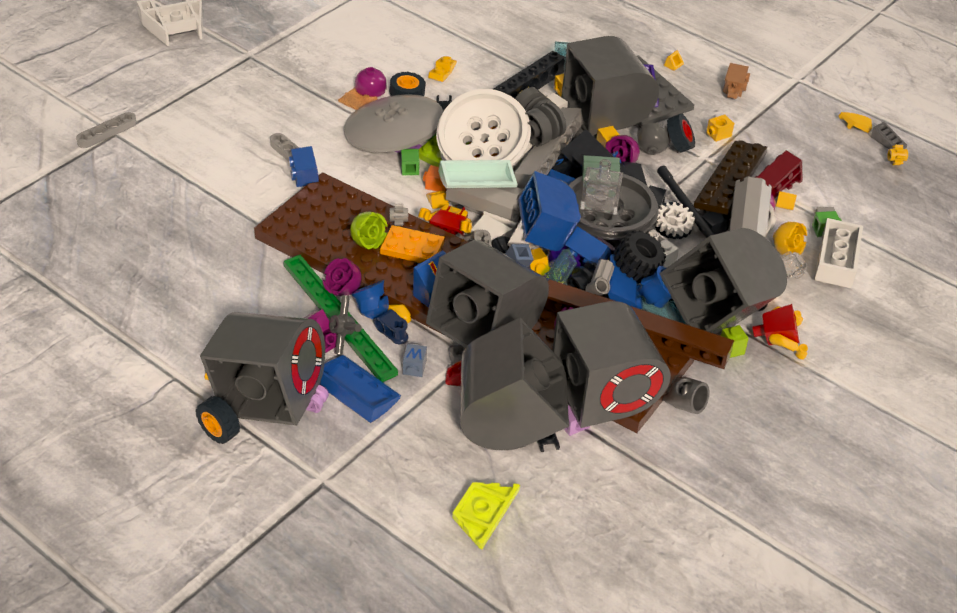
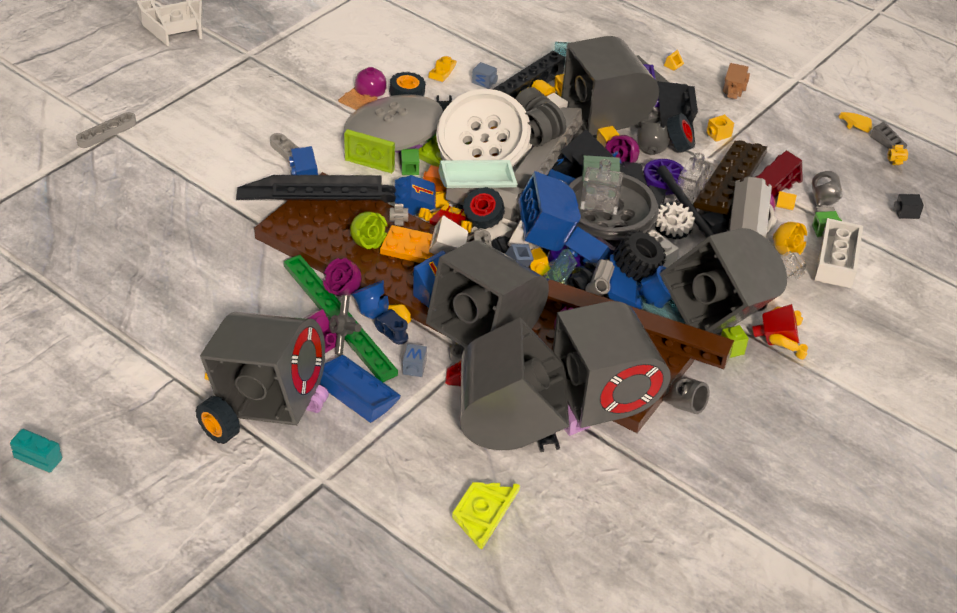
none -> teal brick [10,429,62,473]
none -> black hinge [236,175,396,203]
none -> lime plate [344,129,395,174]
none -> blue slope [395,175,436,215]
none -> white torso [429,216,468,254]
none -> black wheel [463,187,505,229]
none -> sand blue brick [472,62,498,89]
none -> yellow brick [532,80,556,97]
none -> dark purple wheel [643,159,687,195]
none -> black bracket [657,81,698,133]
none -> clear brick [675,153,712,205]
none -> flat silver piece [811,171,842,207]
none -> black brick [894,194,924,219]

